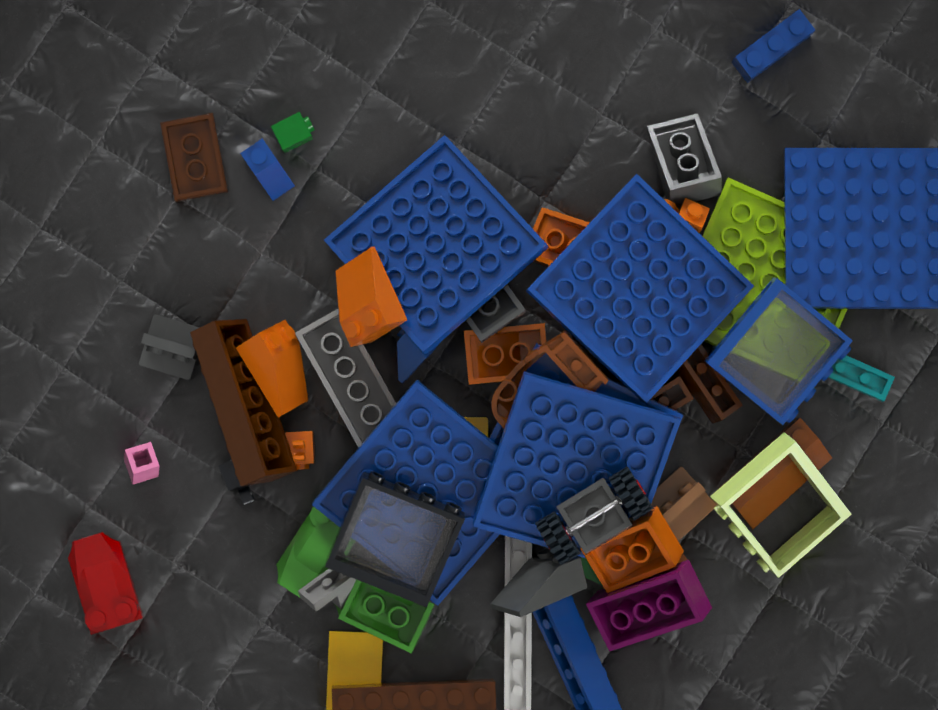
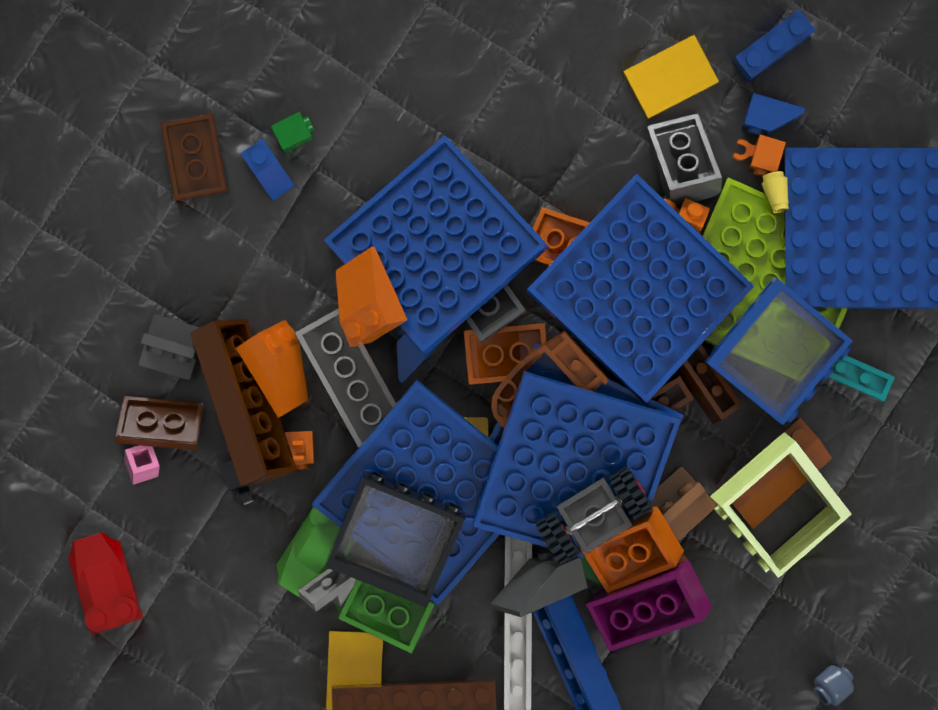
none -> reddish brown tile [115,396,205,450]
none -> yellow tile [623,35,719,120]
none -> orange brick [732,135,786,177]
none -> blue slope [742,93,805,137]
none -> light yellow cone [761,171,789,213]
none -> sand blue head [813,665,854,706]

